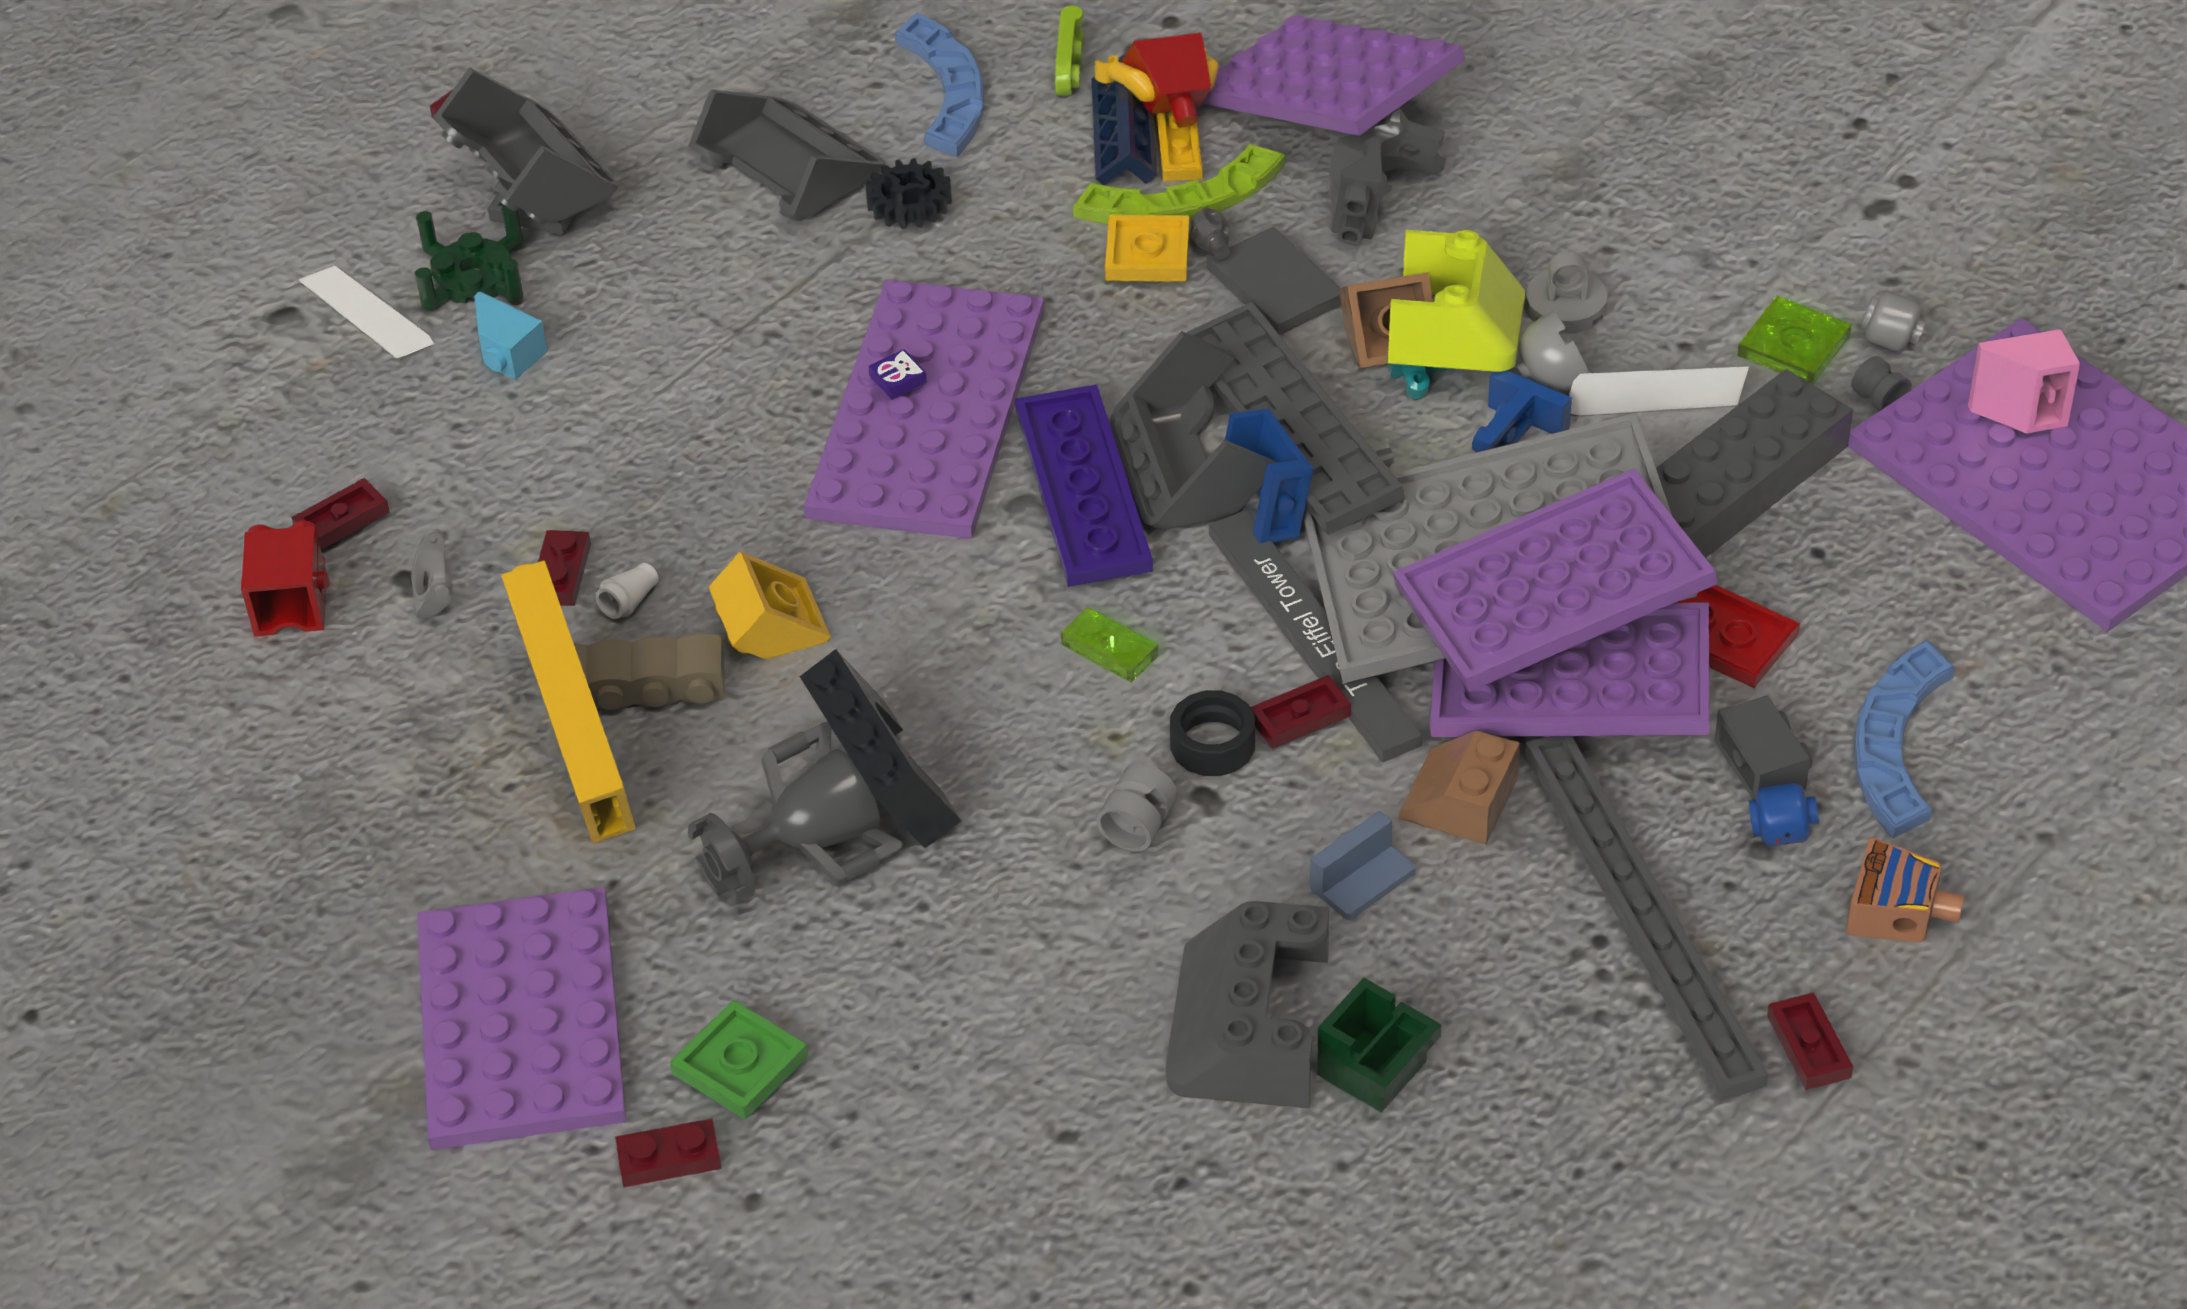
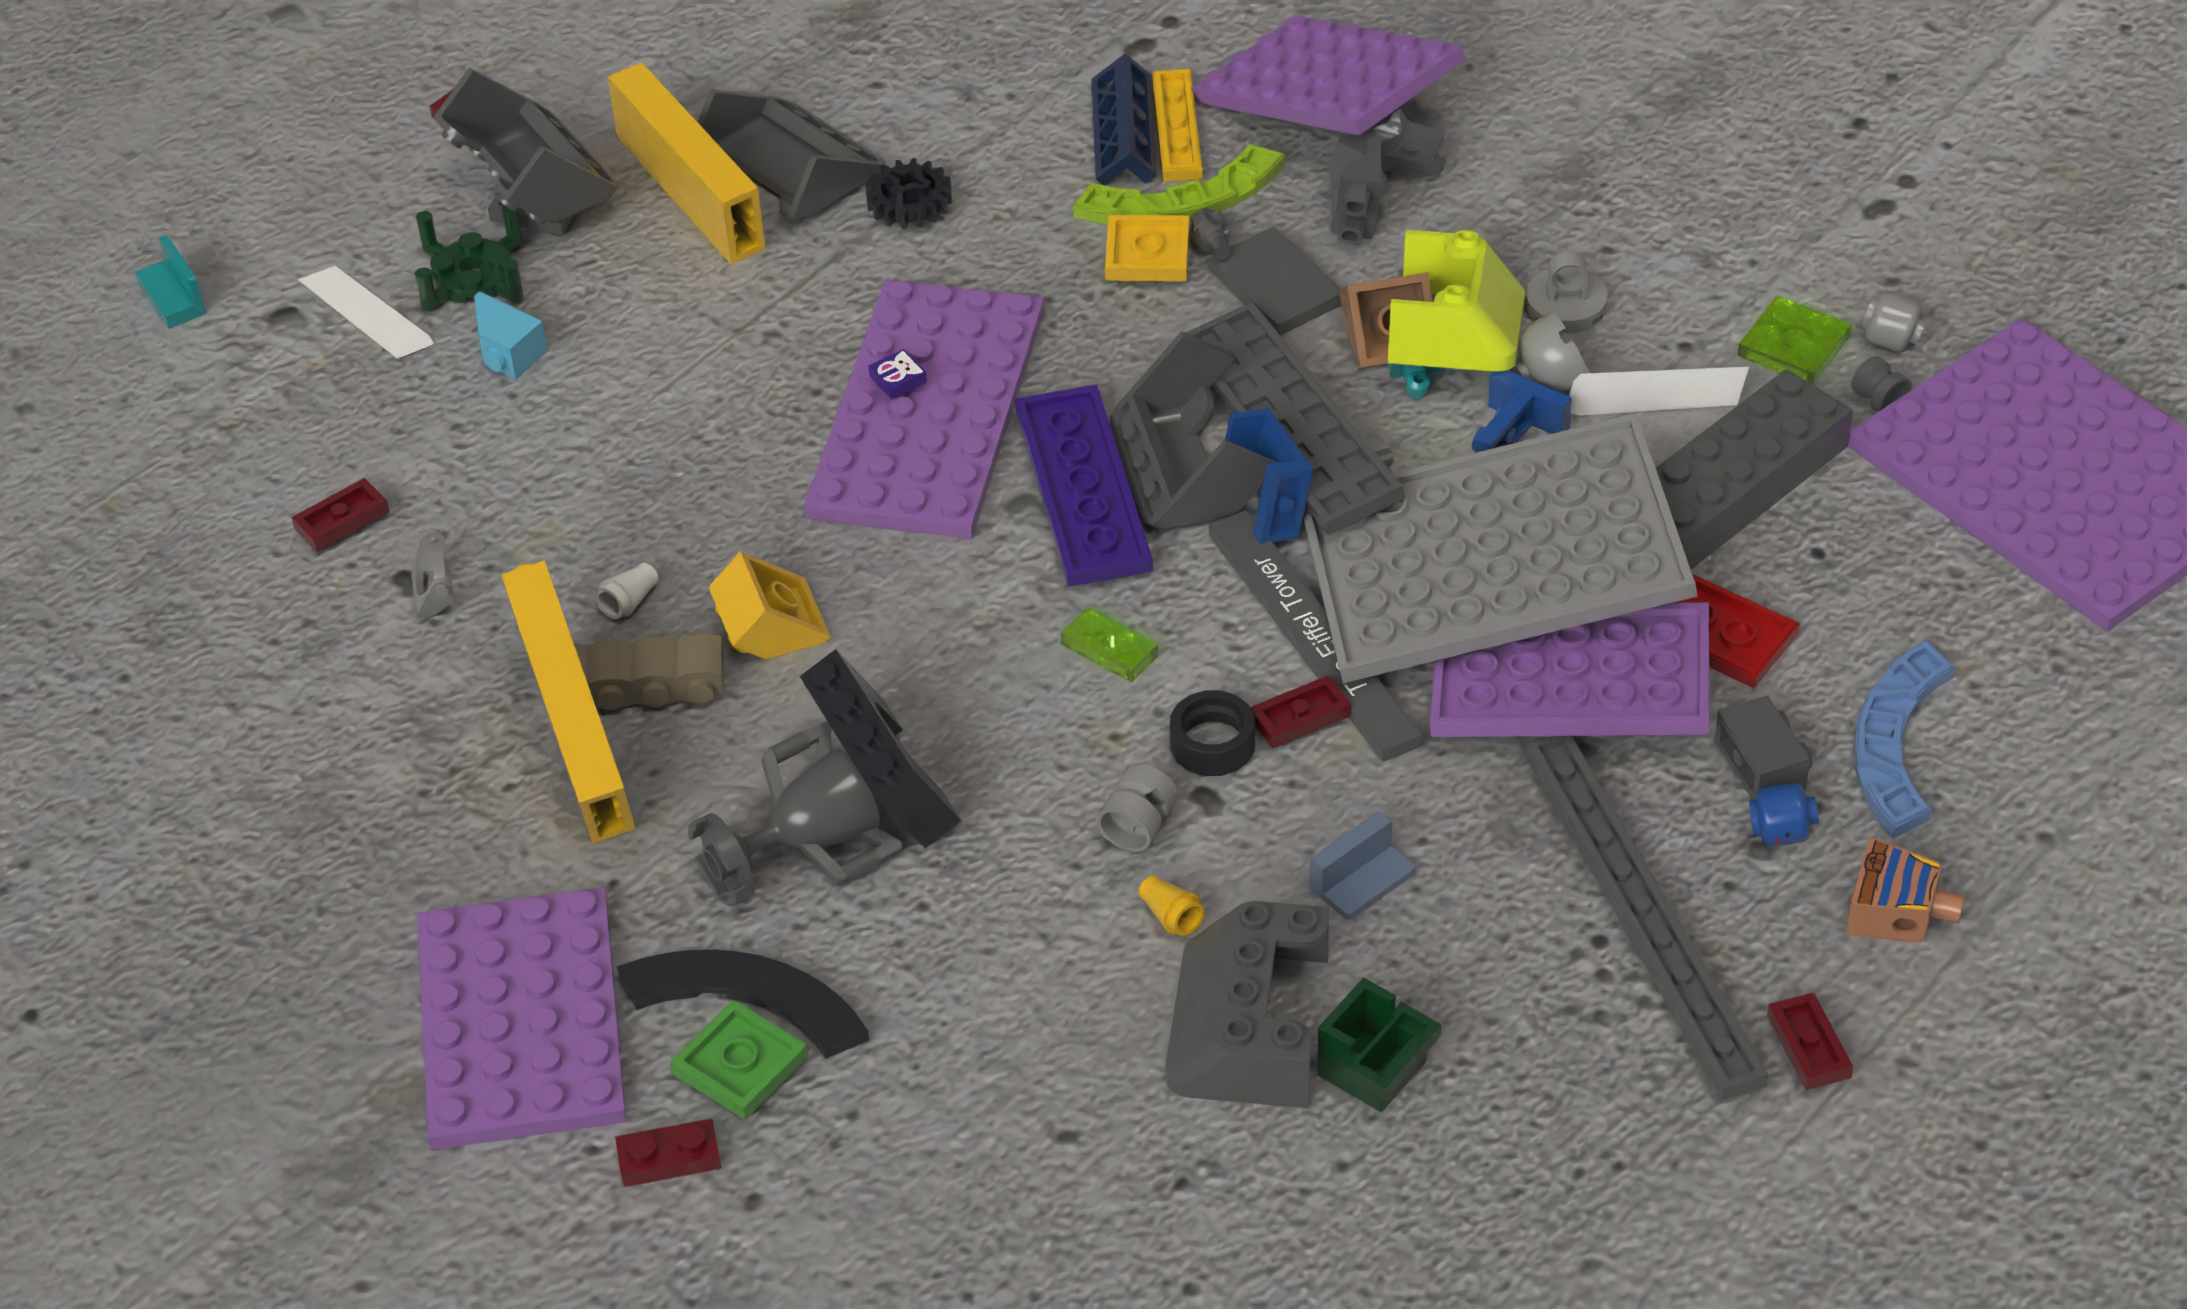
red piece [241,521,330,637] -> none
dark red plate [538,530,591,606] -> none
medium blue tile [895,13,984,157] -> none
lime plate [1055,5,1085,96] -> none
red torso [1095,33,1219,128] -> none
medium lavender plate [1392,468,1717,692] -> none
medium nougat slope [1399,730,1520,845] -> none
bright pink slope [1968,329,2080,433] -> none
none -> teal panel [135,234,206,329]
none -> yellow brick [608,62,766,264]
none -> black tile [617,949,869,1058]
none -> yellow cone [1138,875,1205,936]

